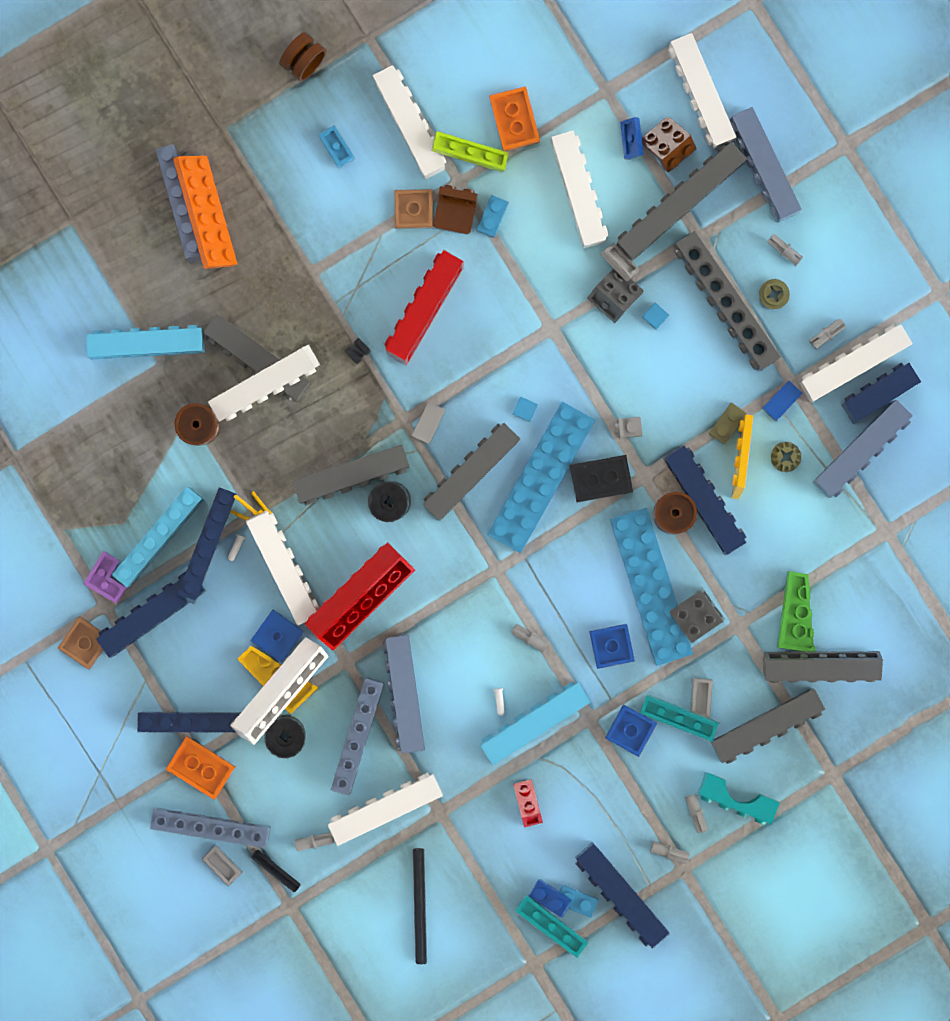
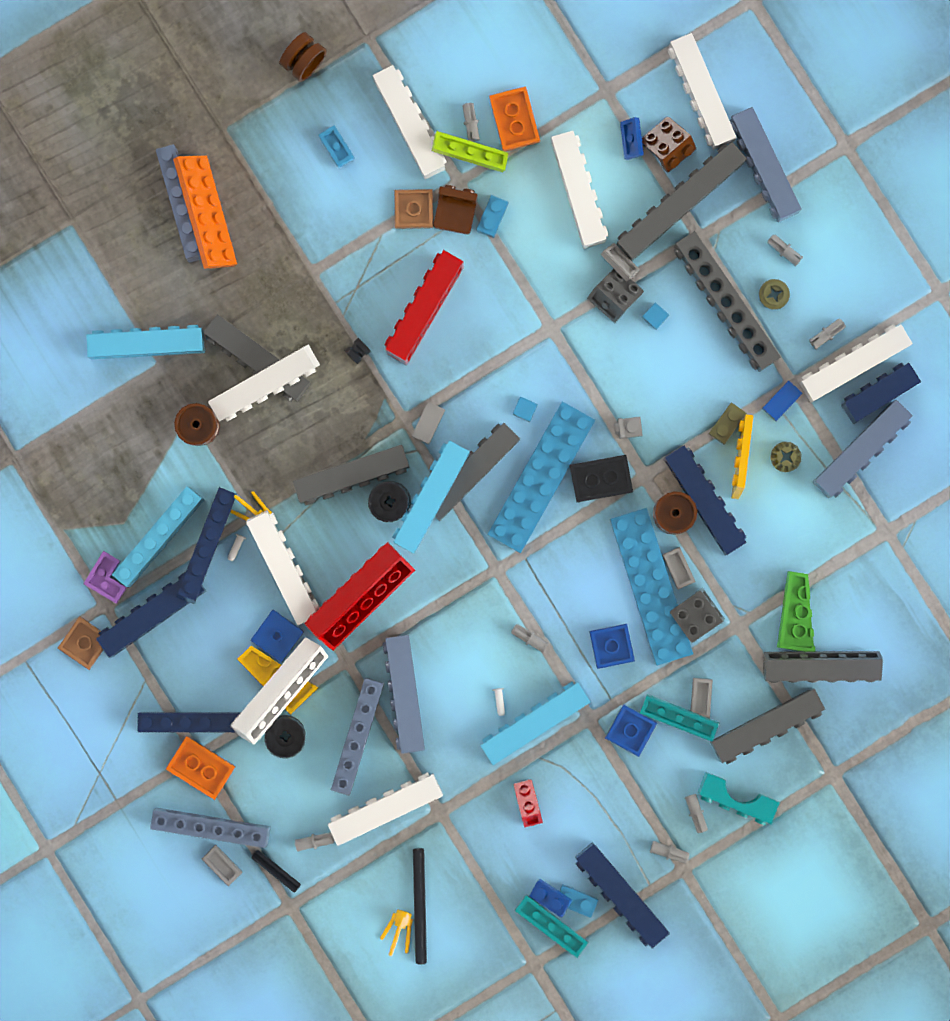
none -> yellow plant [380,909,413,956]
none -> medium azure brick [392,440,470,554]
none -> light grey axle [463,103,480,142]
none -> light grey tile [662,547,696,590]

